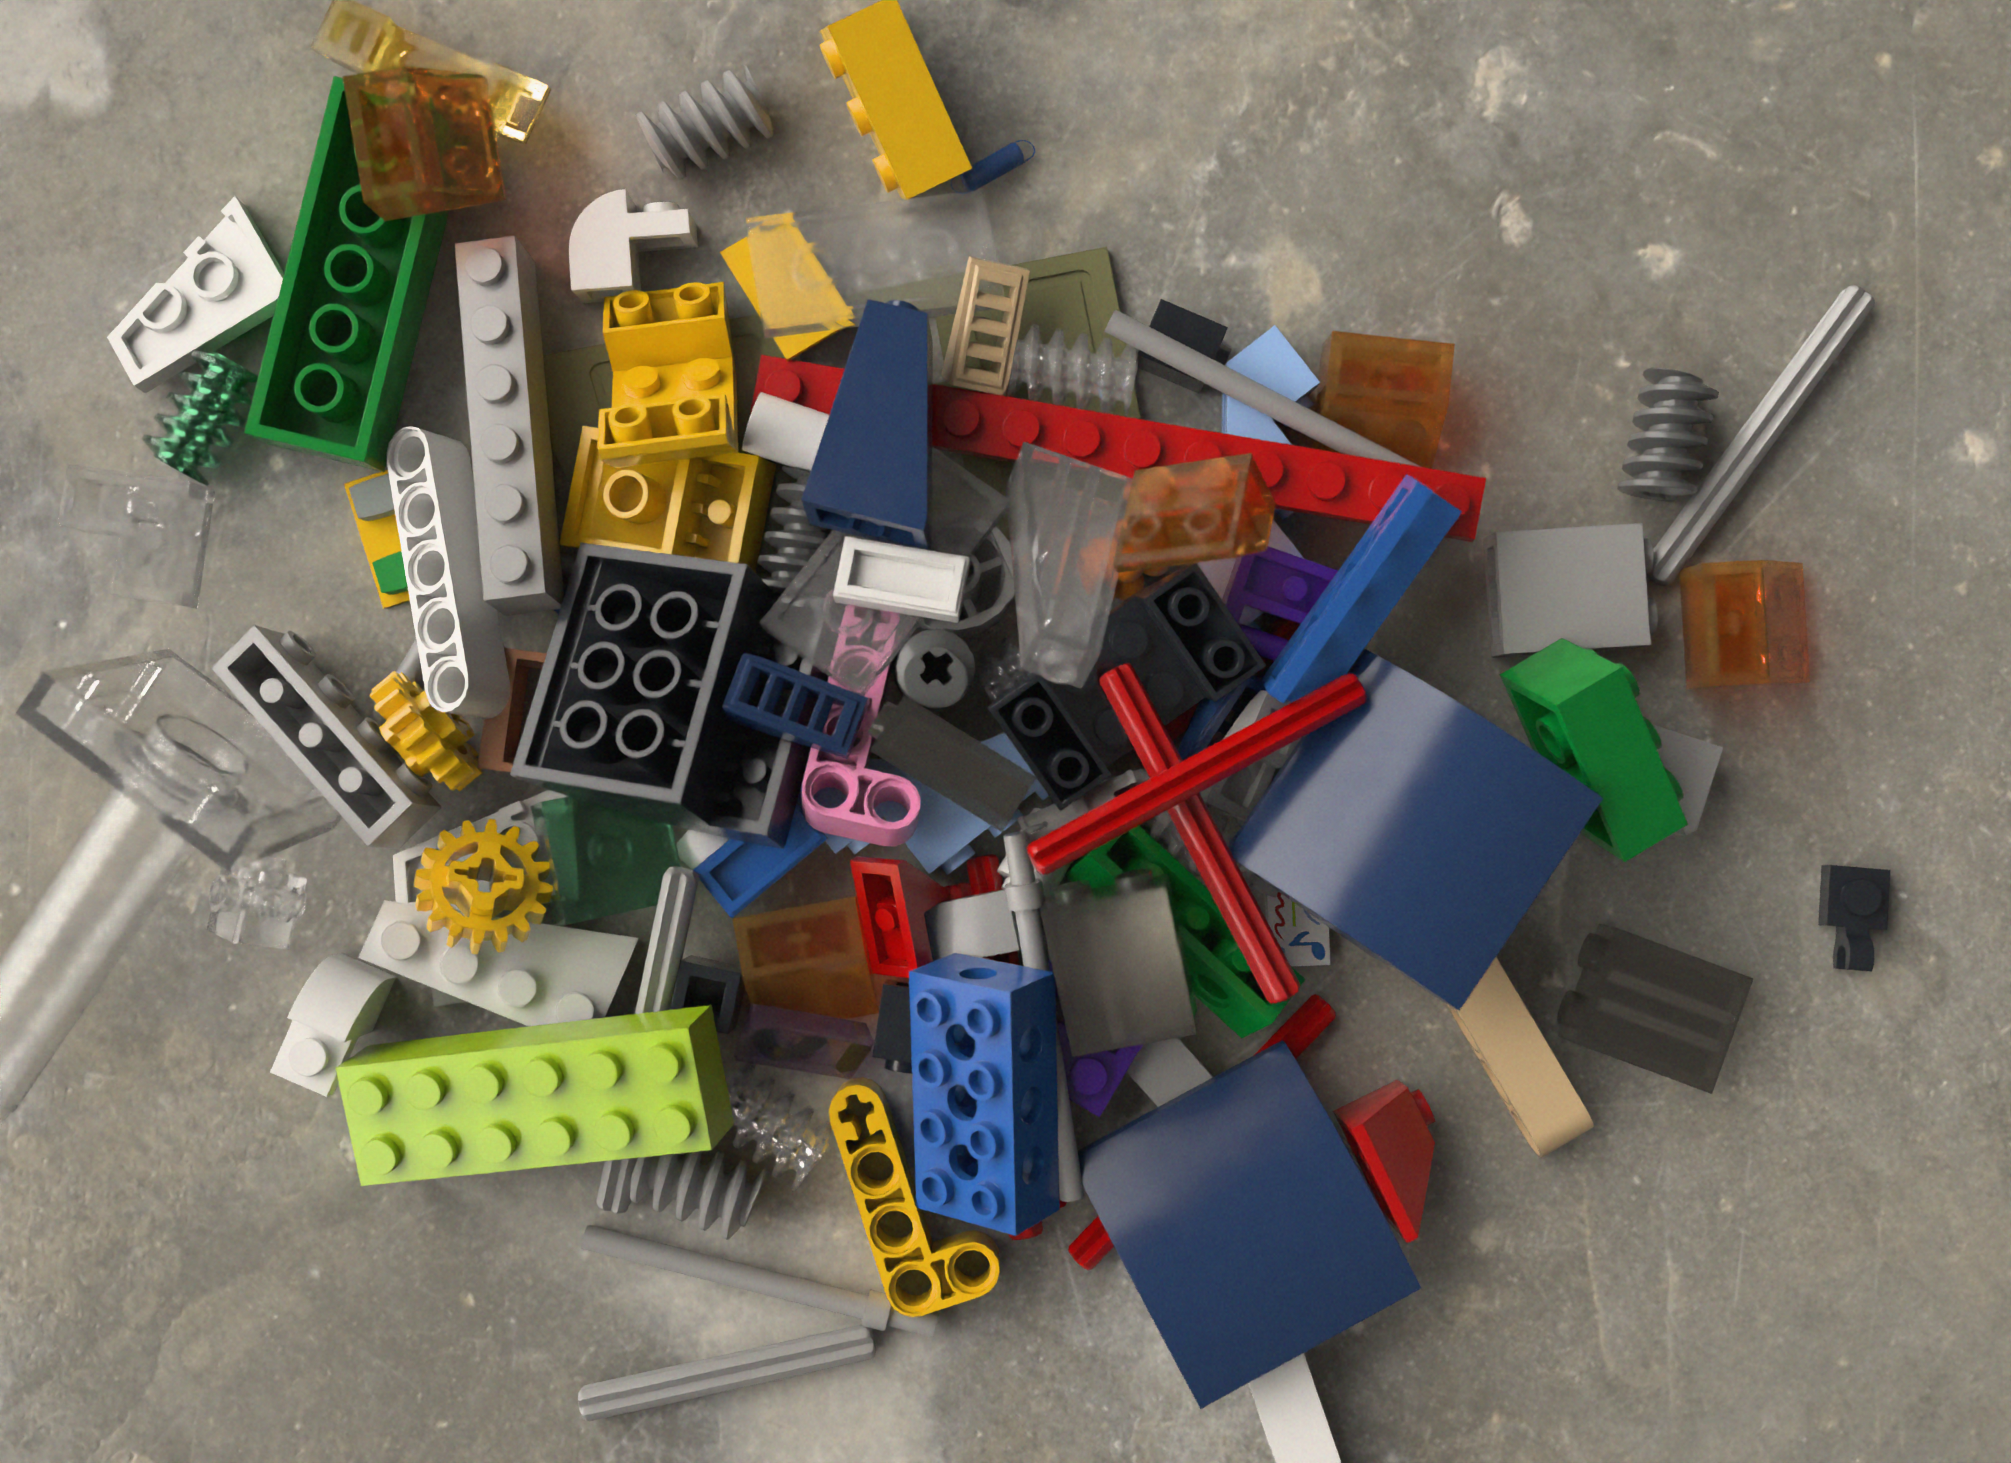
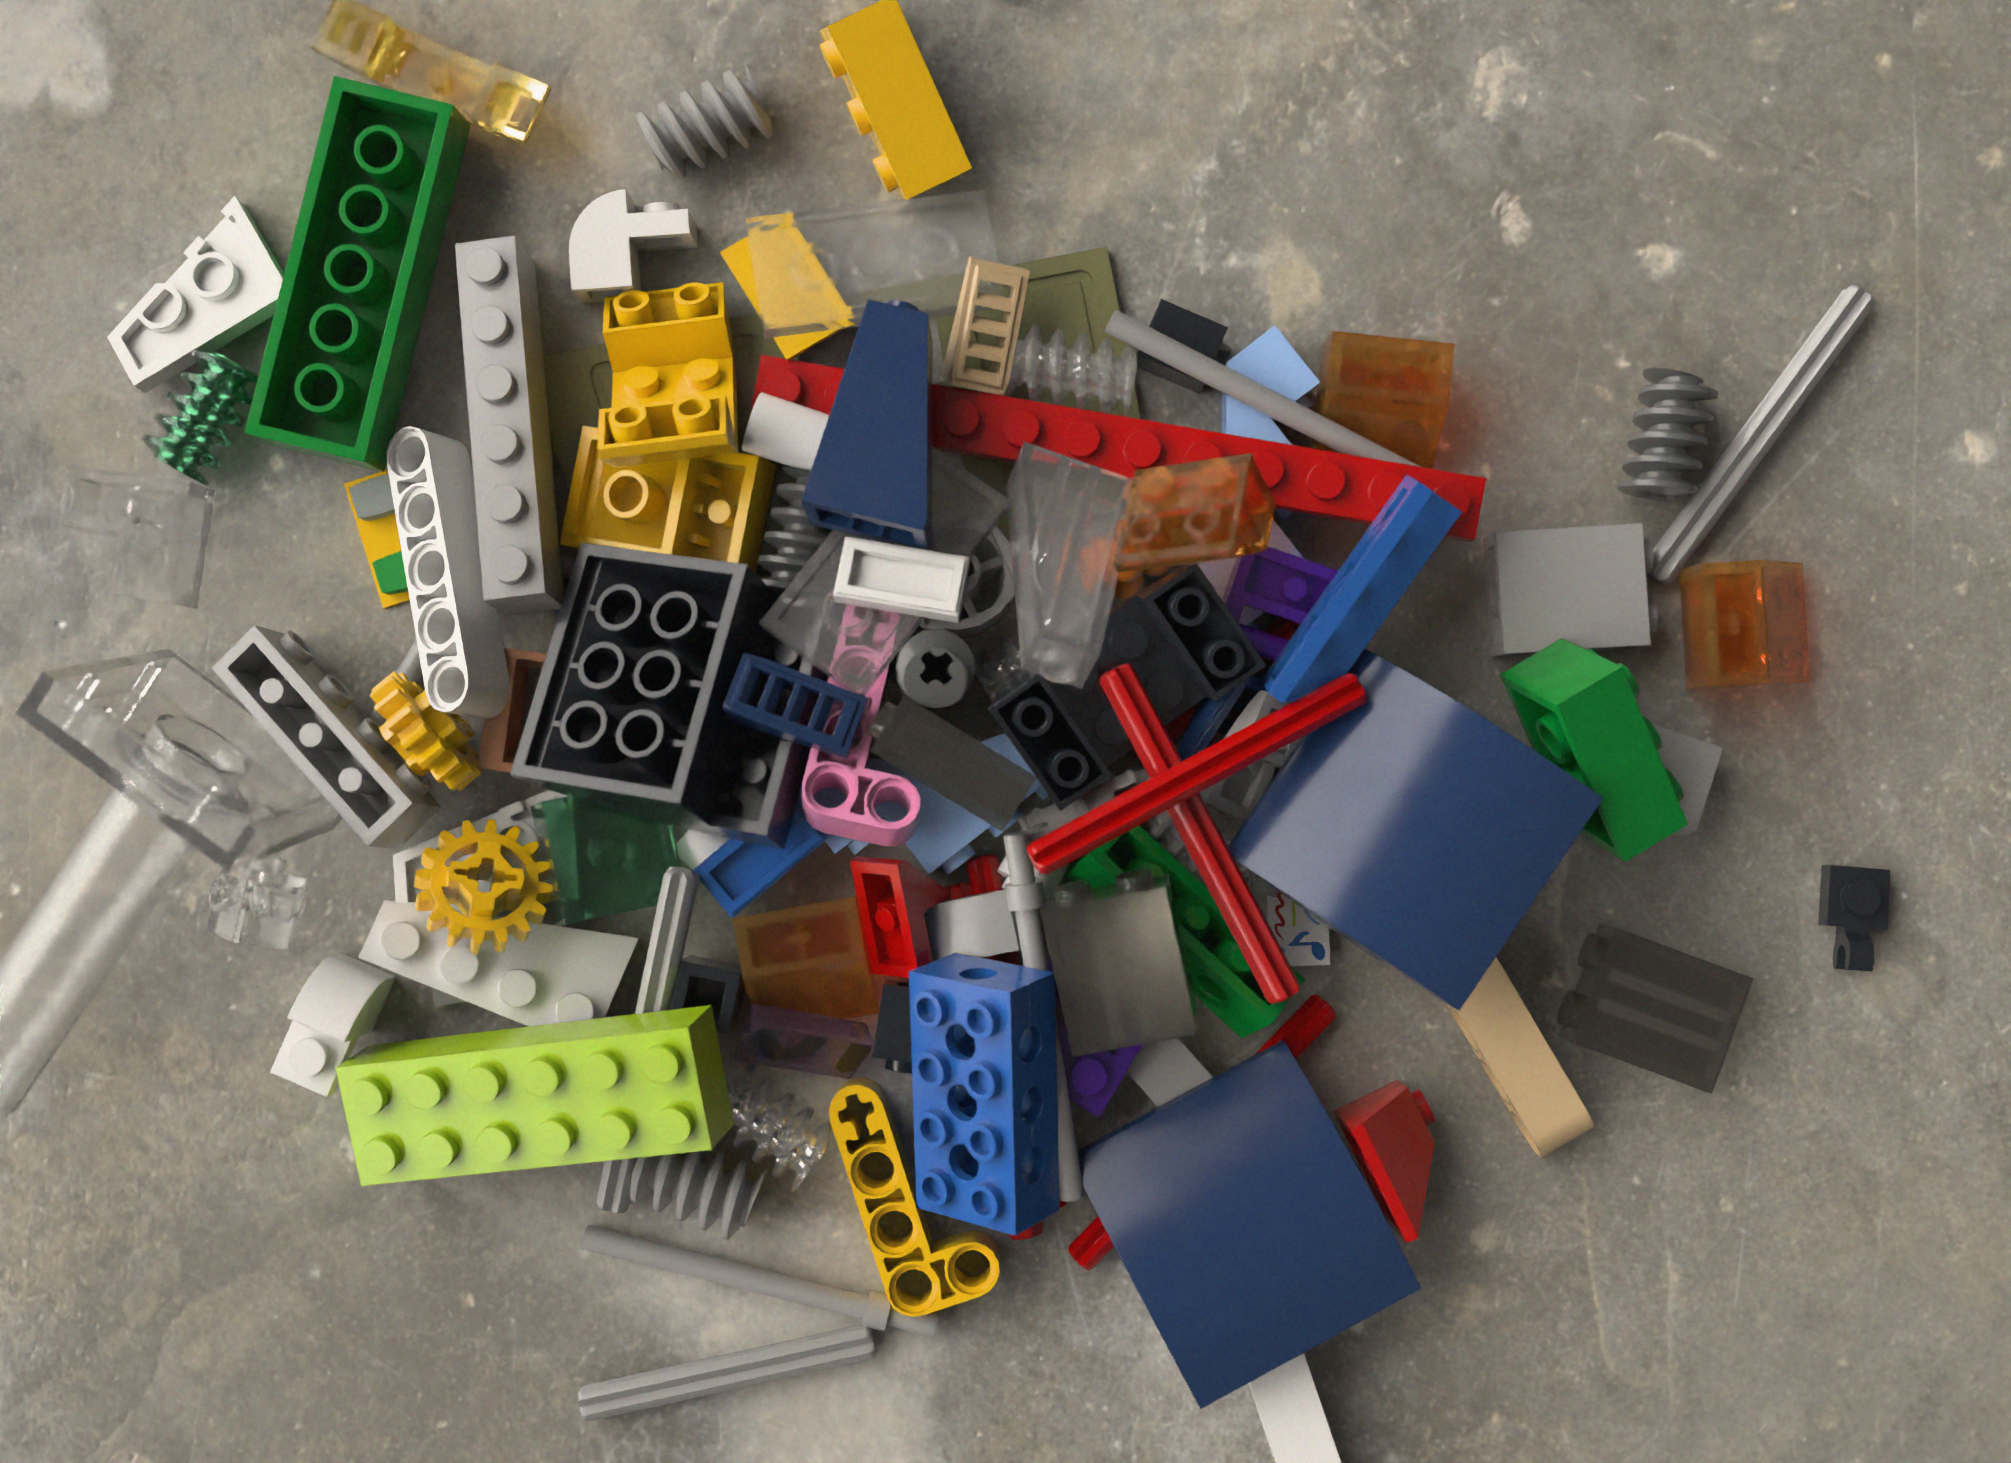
clear orange slope [343,66,507,221] -> none
blue piece [950,140,1035,194] -> none

